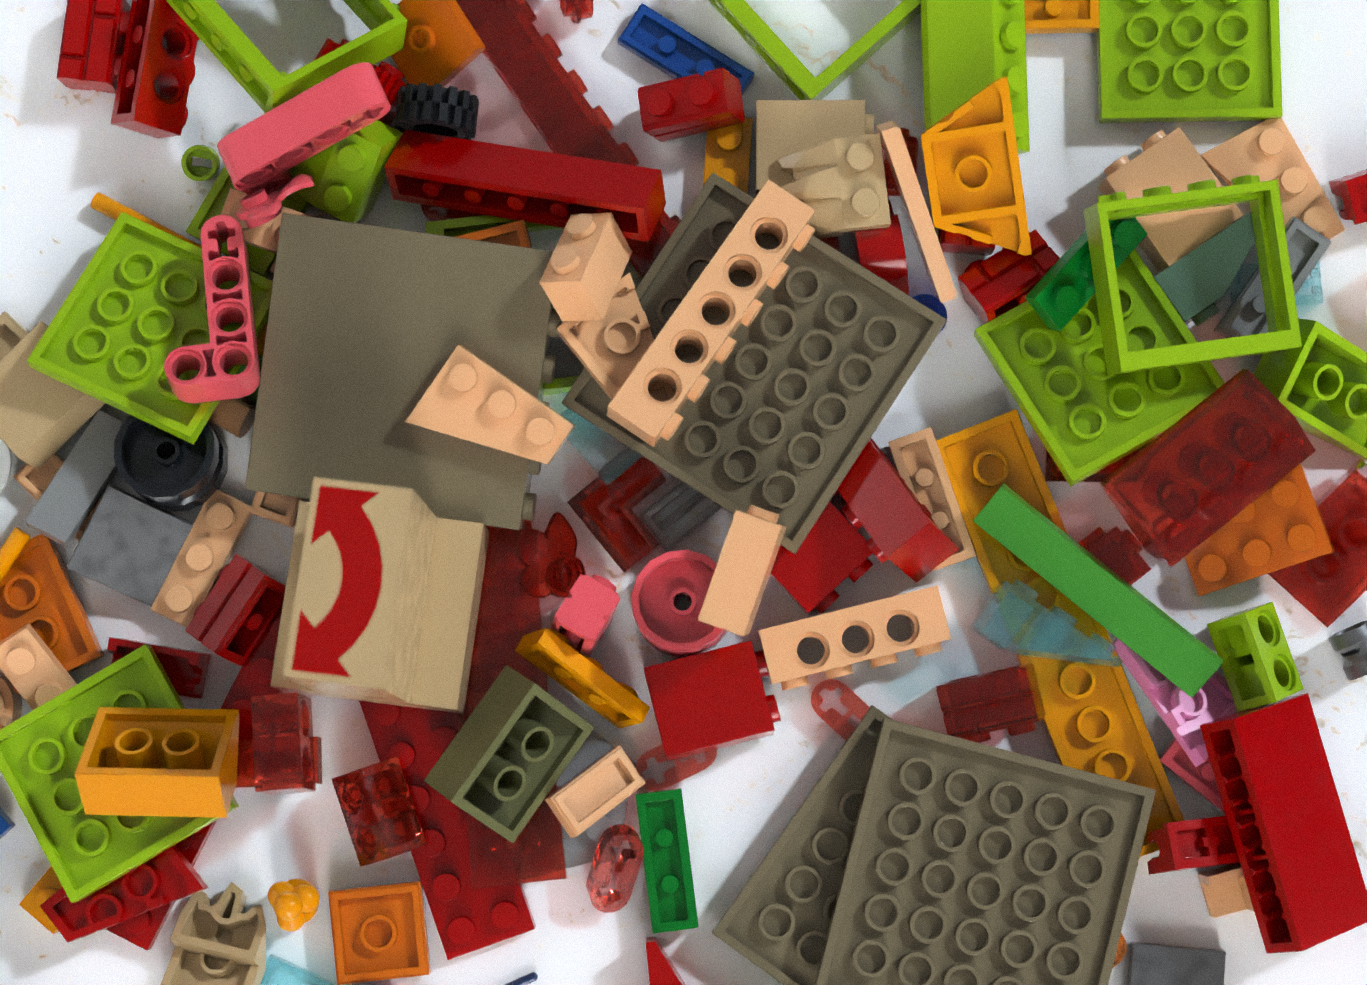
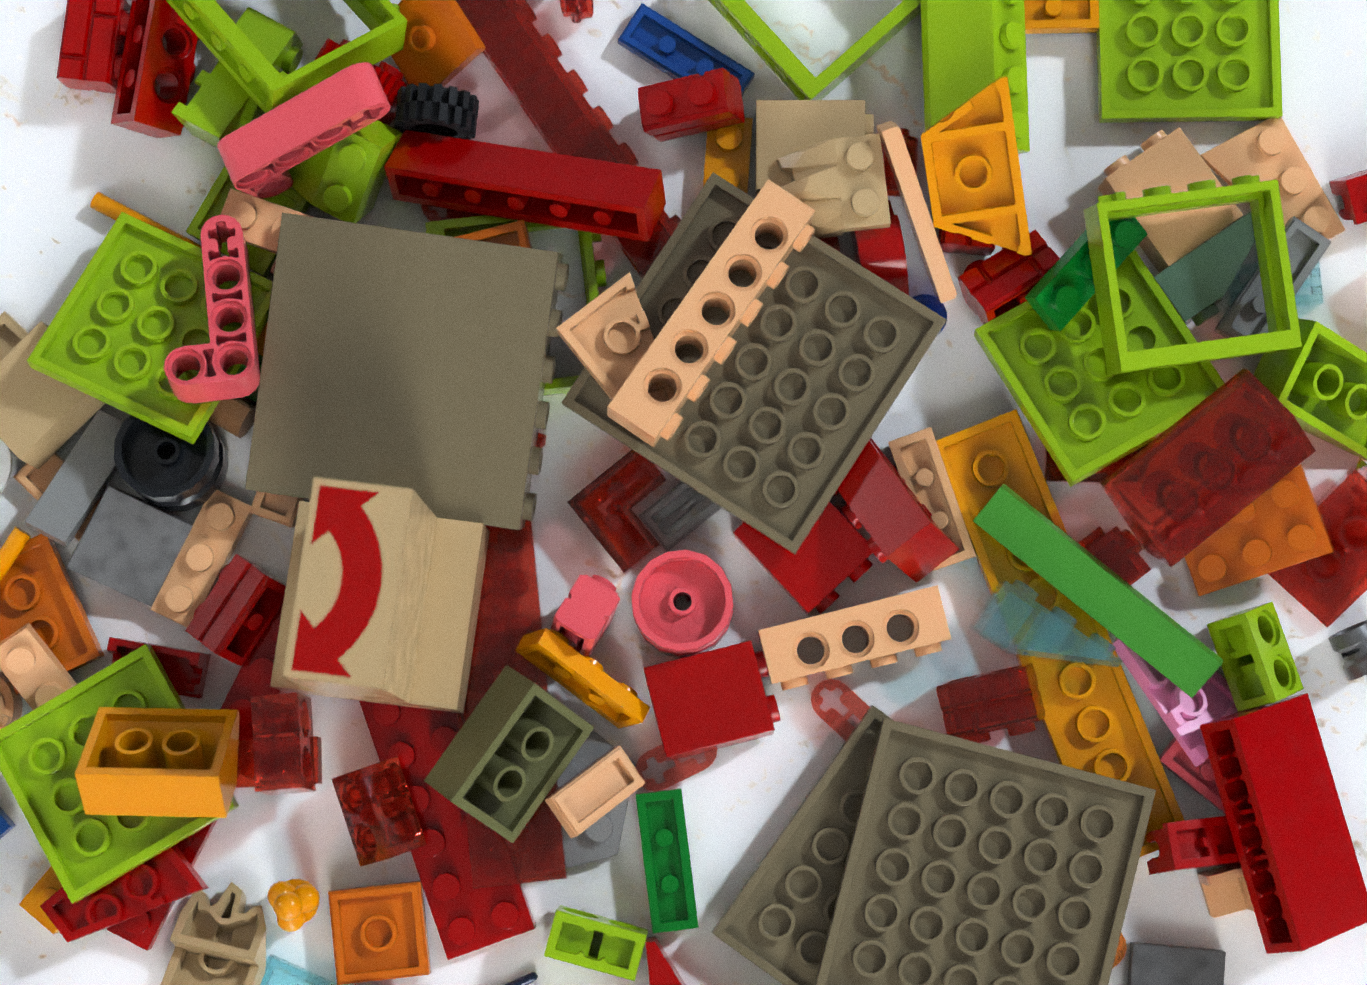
lime hinge [181,145,220,181] -> none
coral plate [236,174,314,229] -> none
light nougat wing [405,345,576,464] -> none
clear red plate [515,512,586,598] -> none
light nougat brick [539,212,632,321] -> none
clear light blue tile [560,408,642,486] -> none
clear red beam [586,824,644,913] -> none
light nougat brick [698,505,786,636] -> none
none -> lime wedge [171,7,303,148]
none -> lime brick [544,905,648,981]

